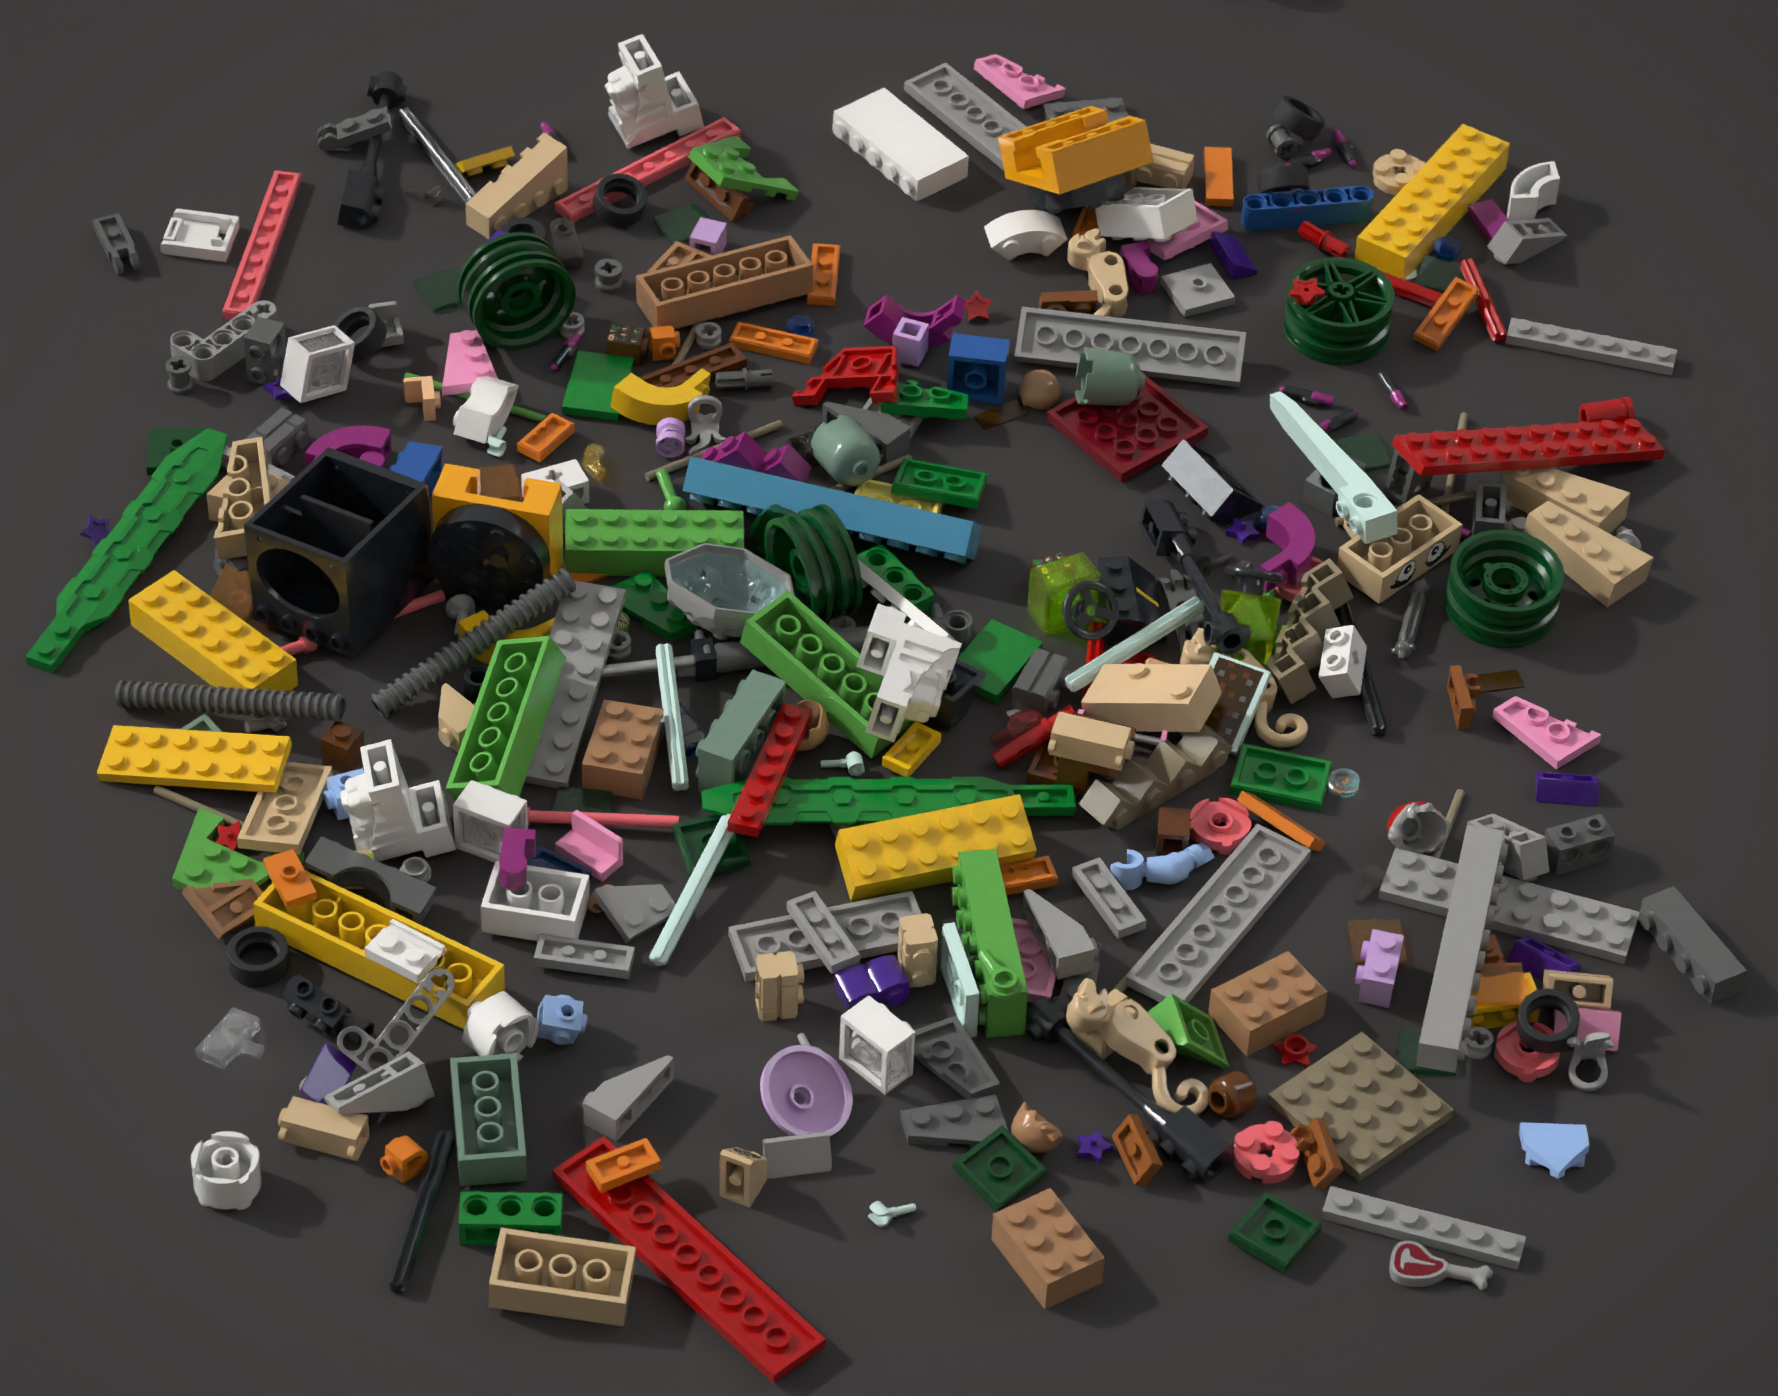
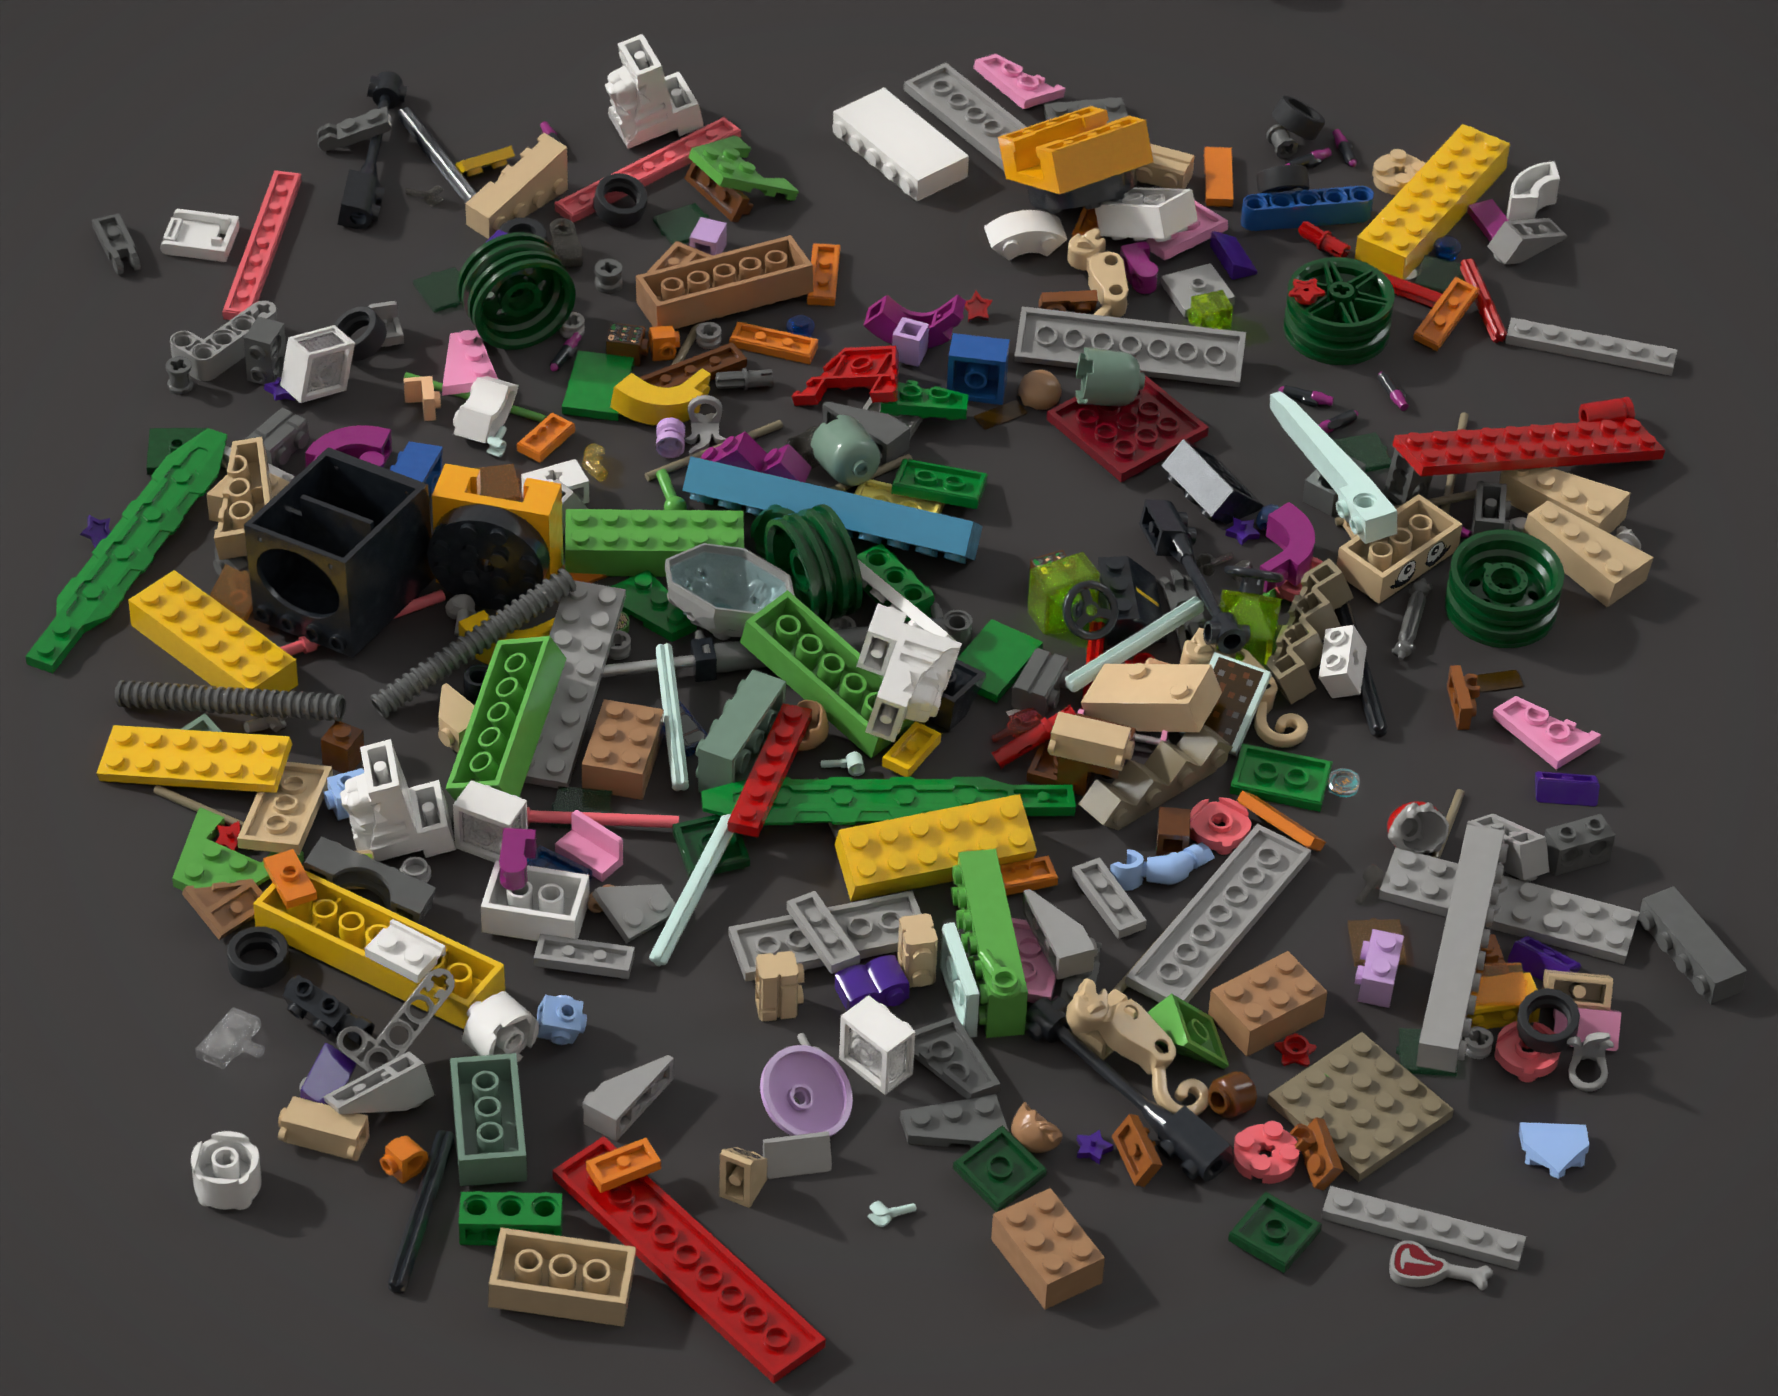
none -> clear neon green brick [1187,290,1233,330]

